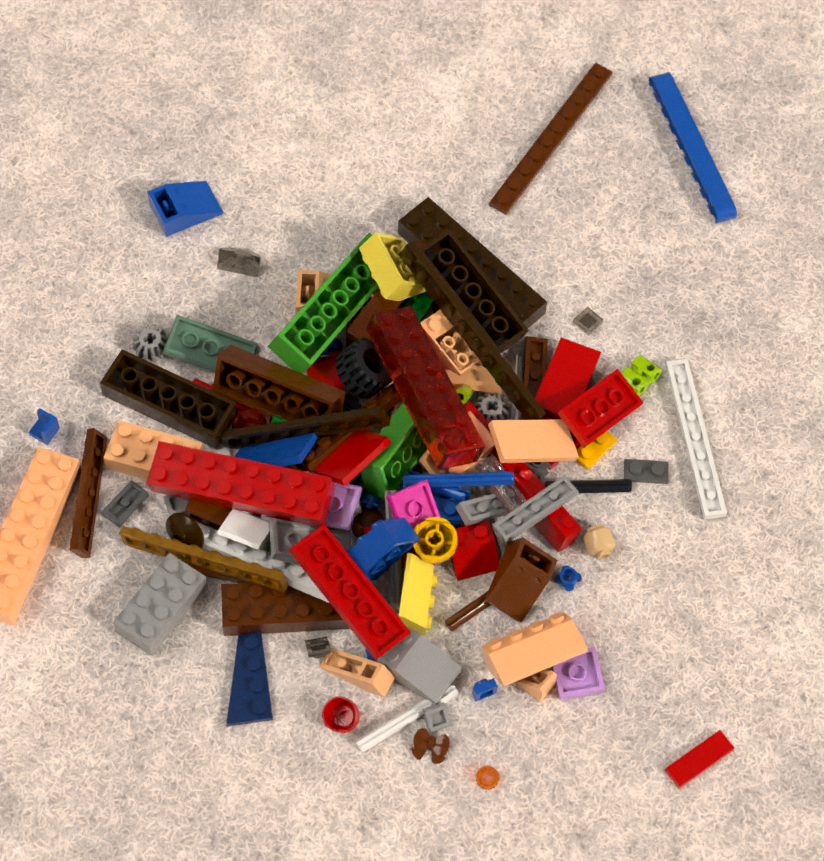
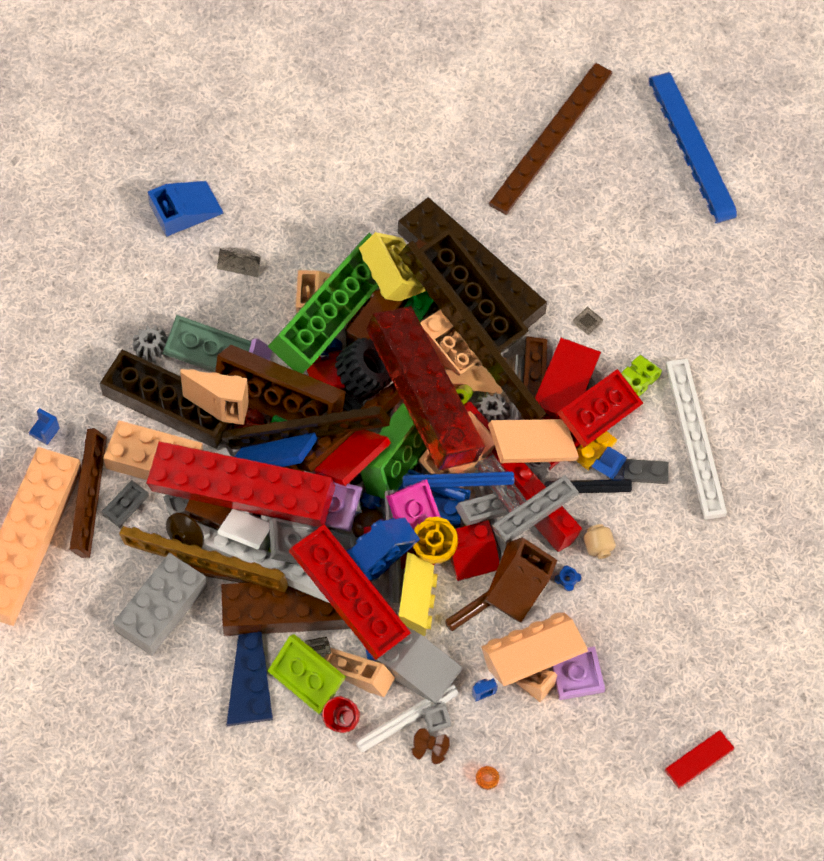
none -> light nougat slope [180,369,249,425]
none -> lavender tile [249,338,272,360]
none -> lime plate [268,634,346,714]
none -> blue panel [592,447,627,479]

